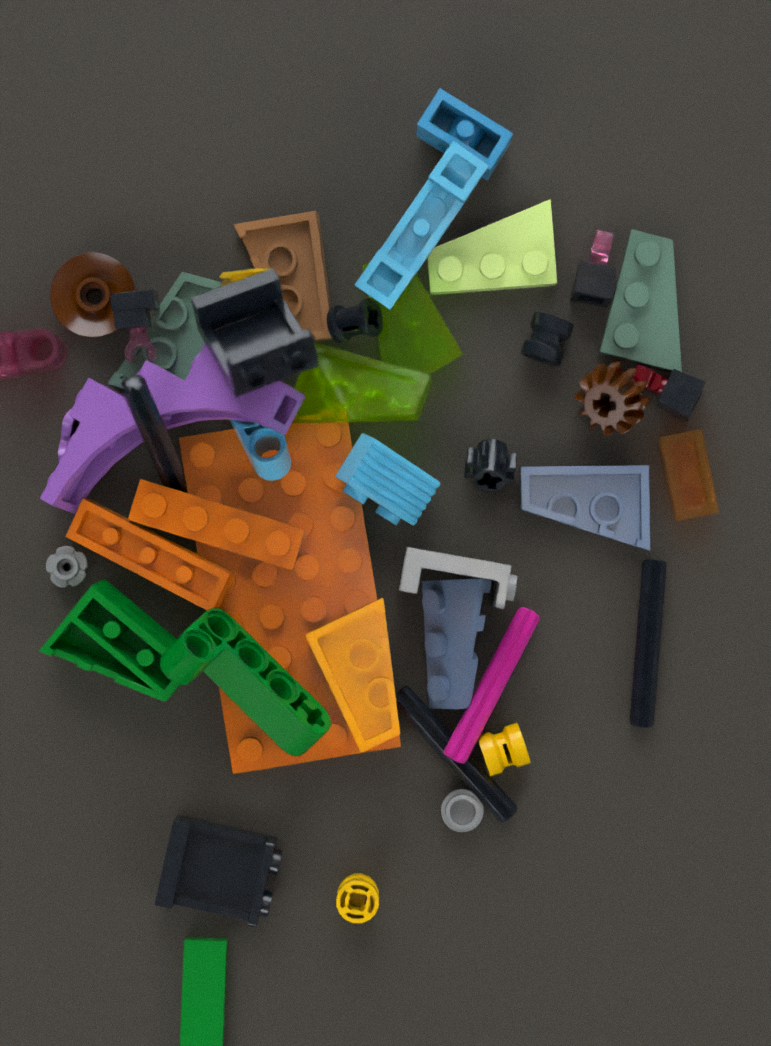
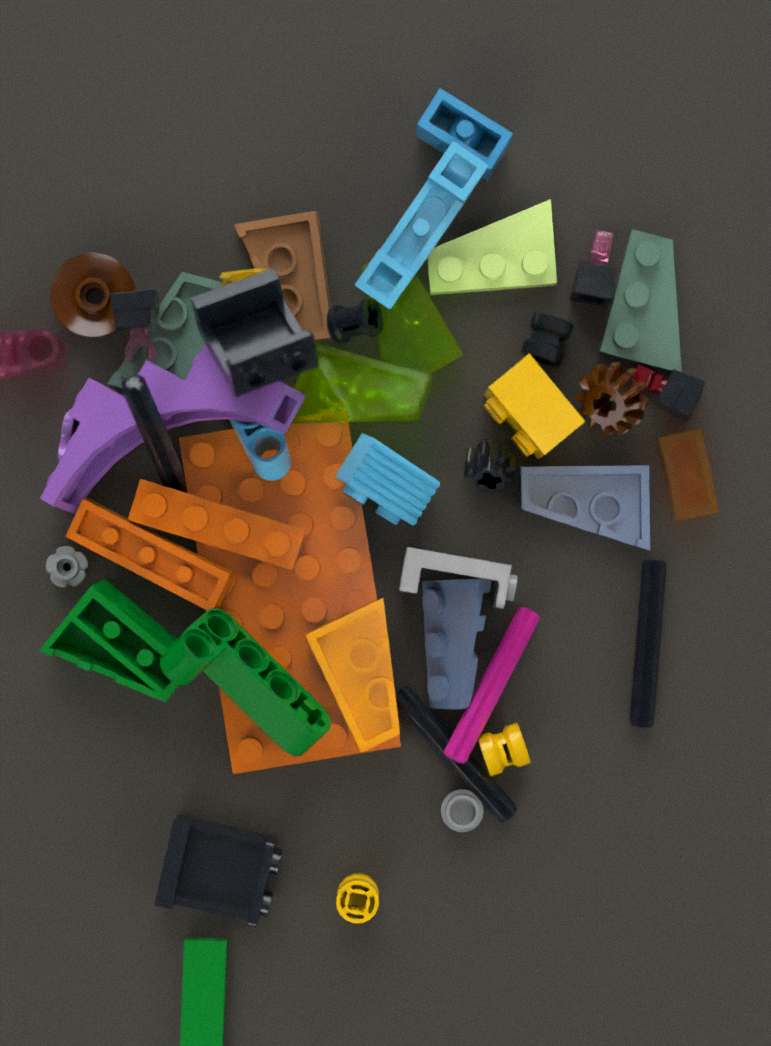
none -> yellow brick [484,354,585,460]

